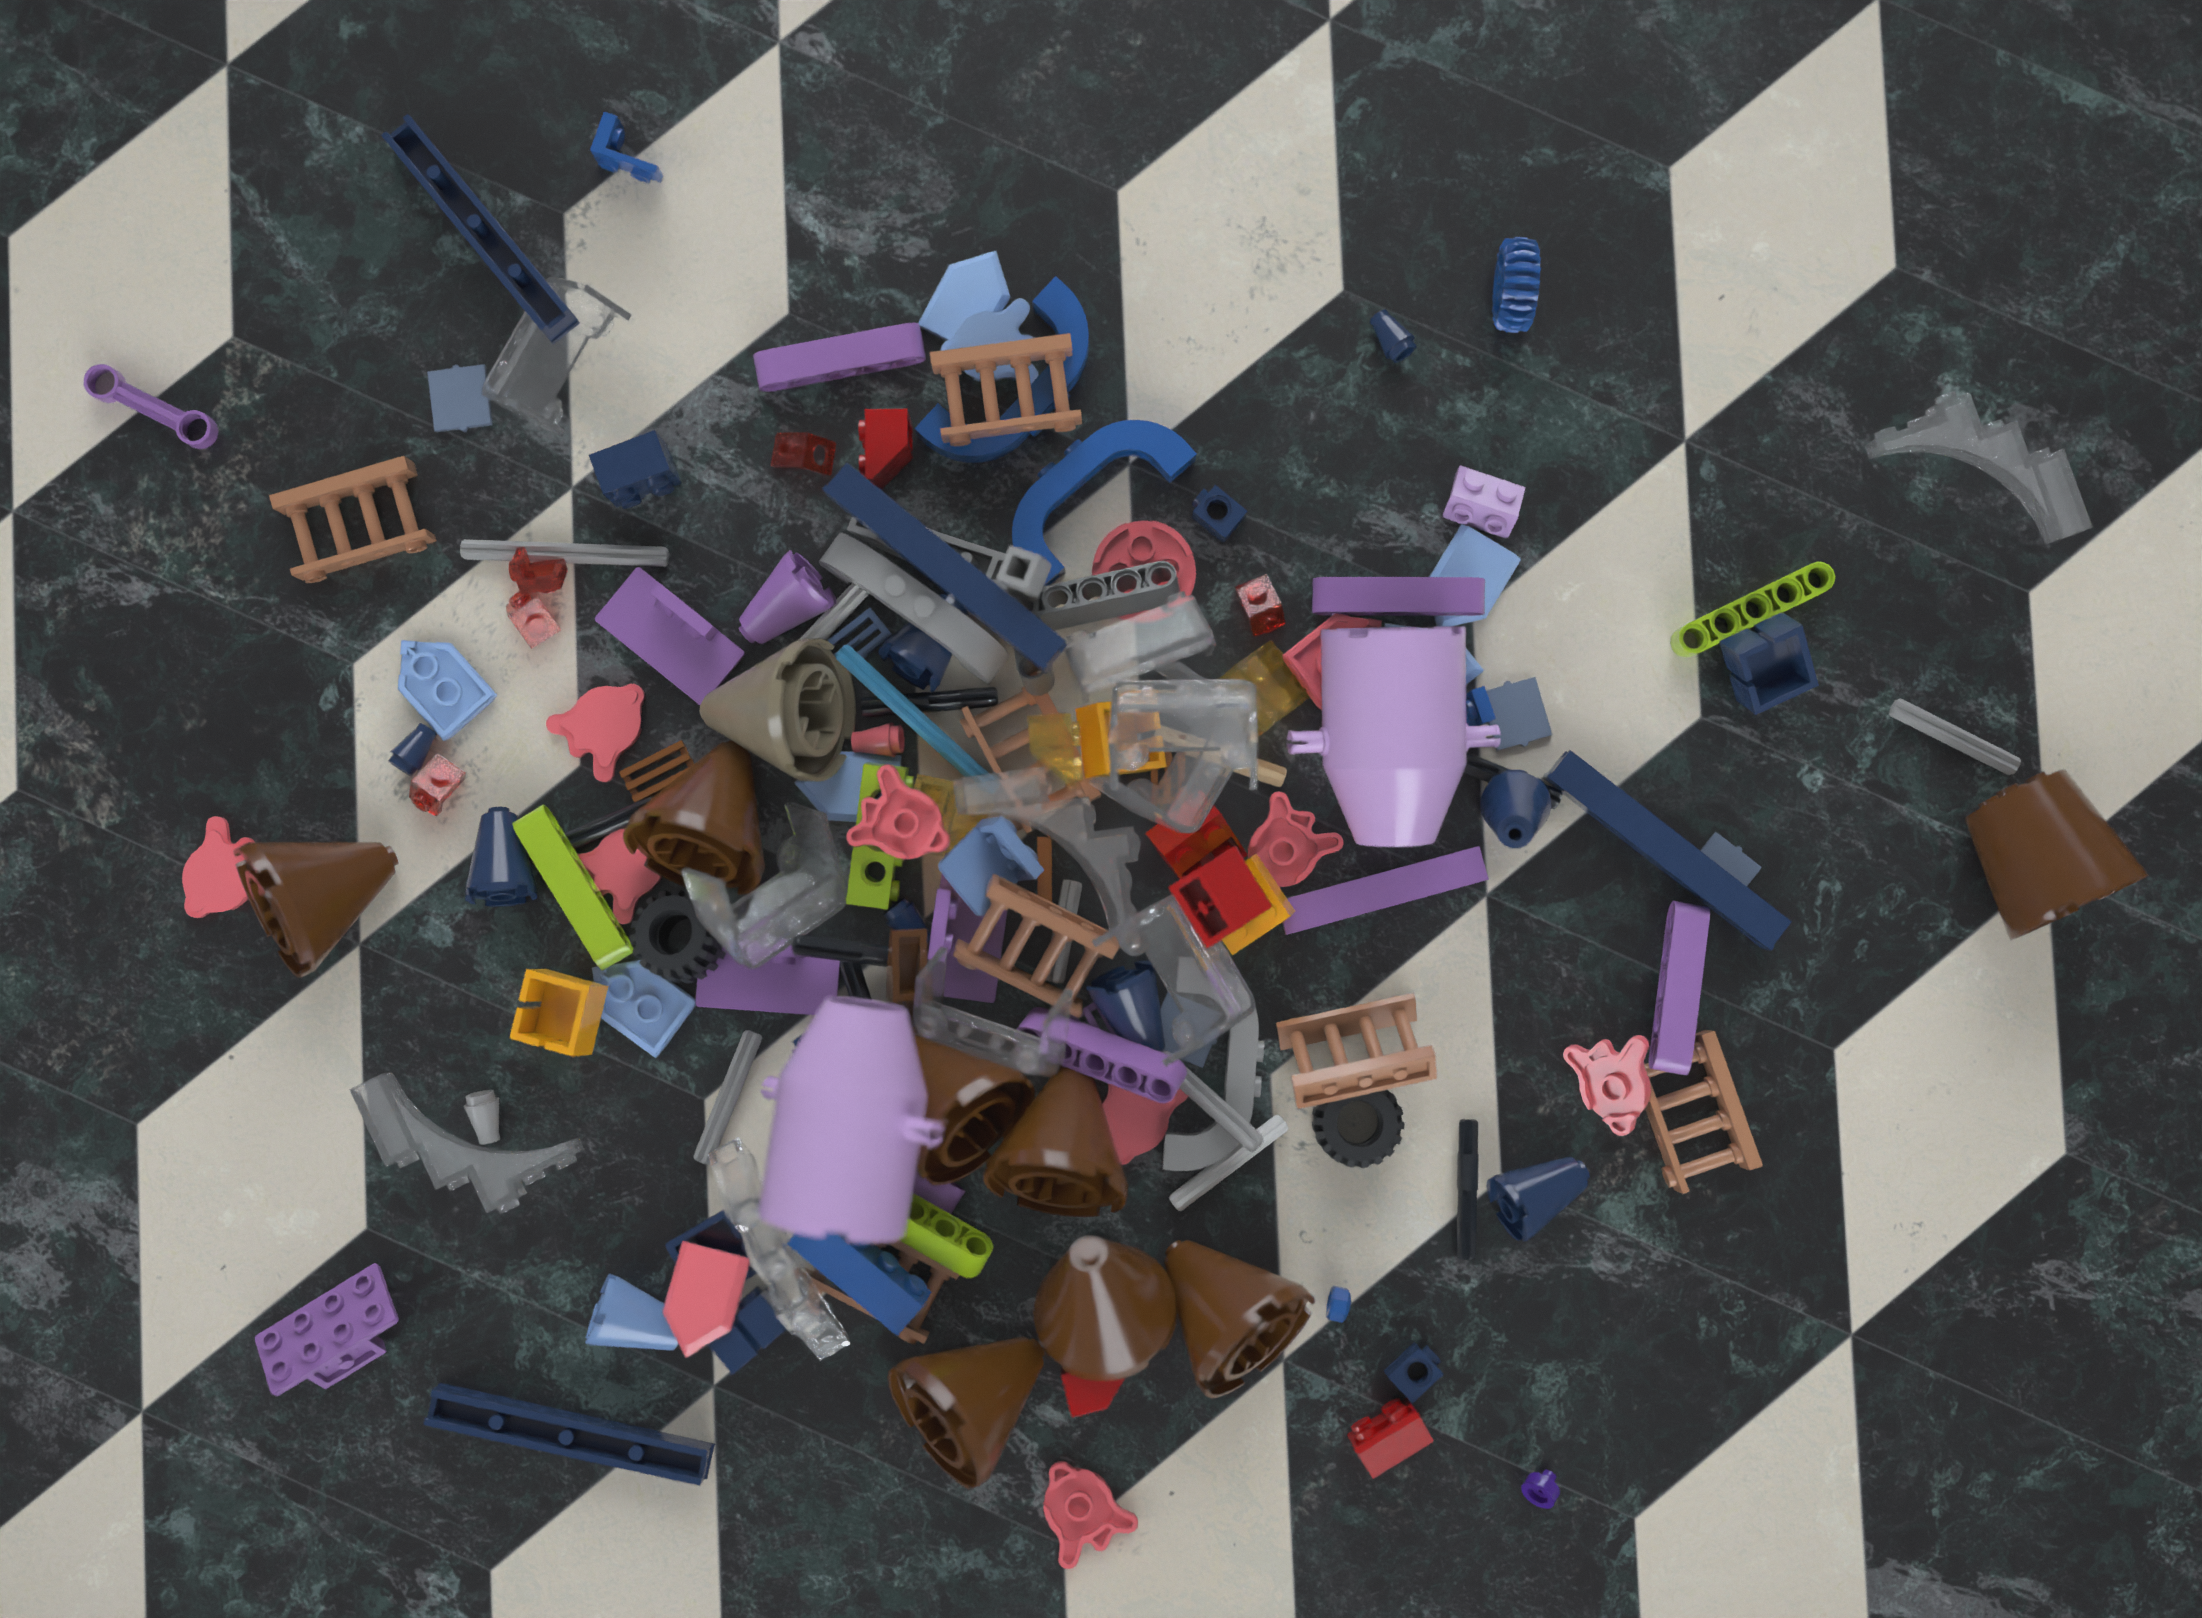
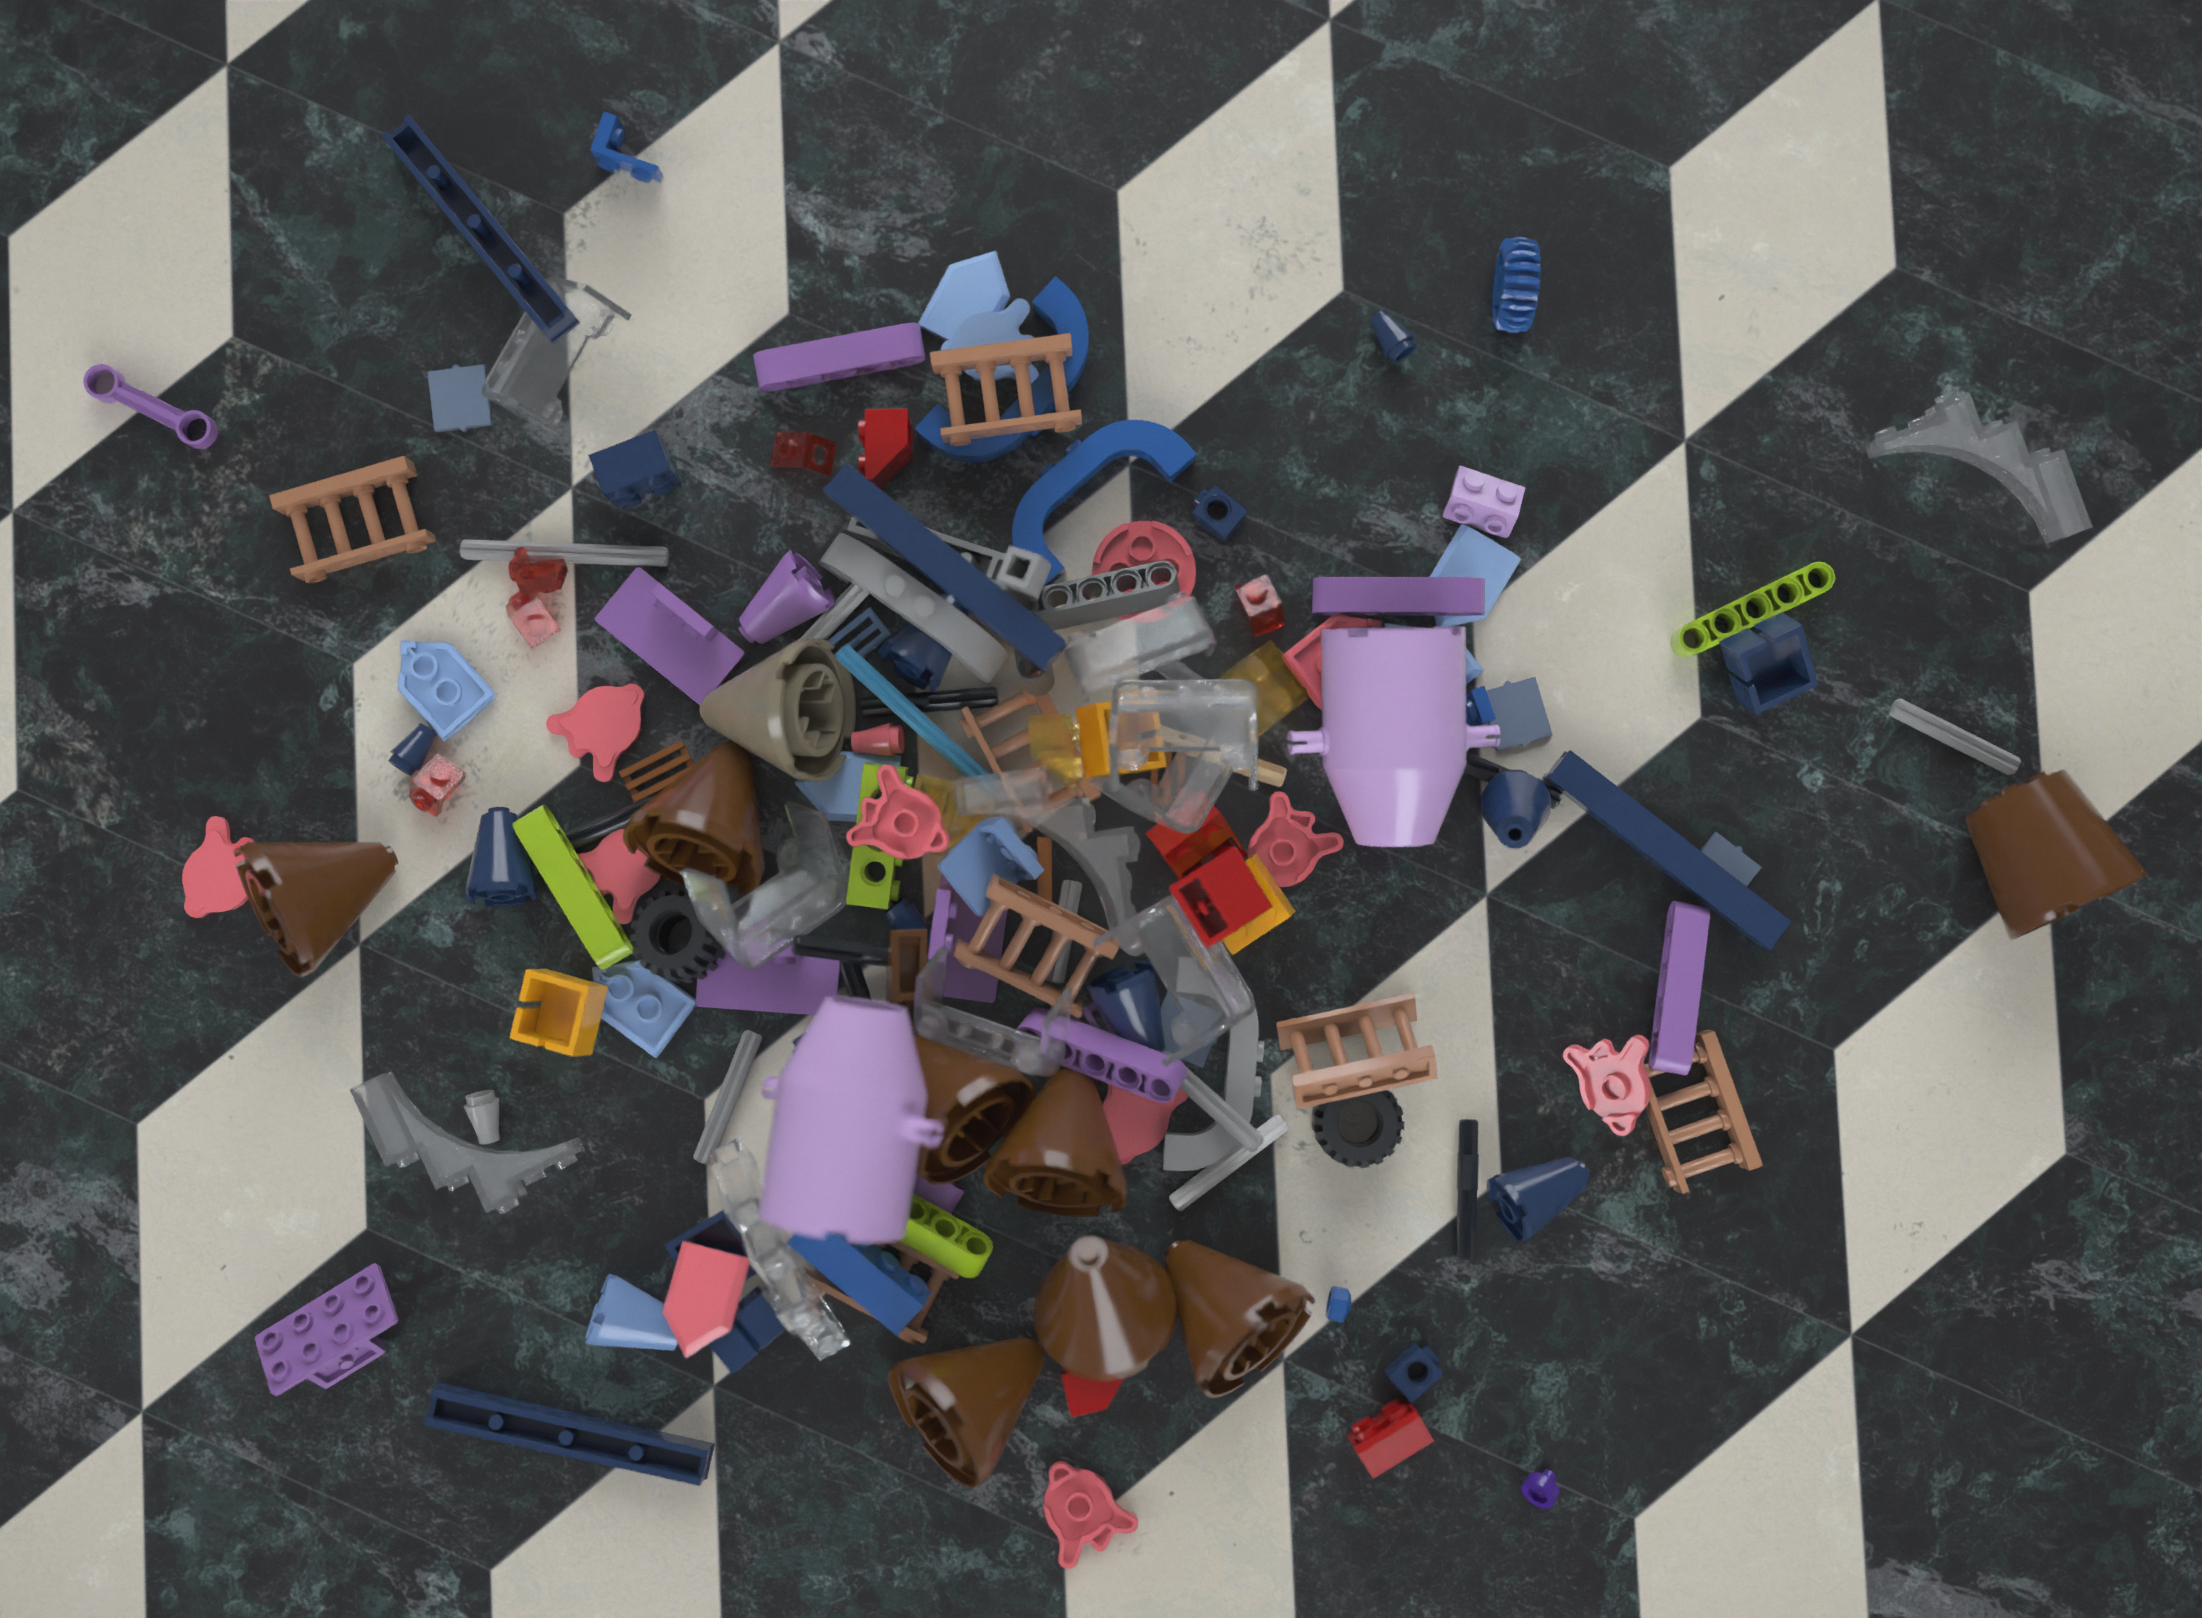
medium lavender tile [1282,846,1489,935] -> none

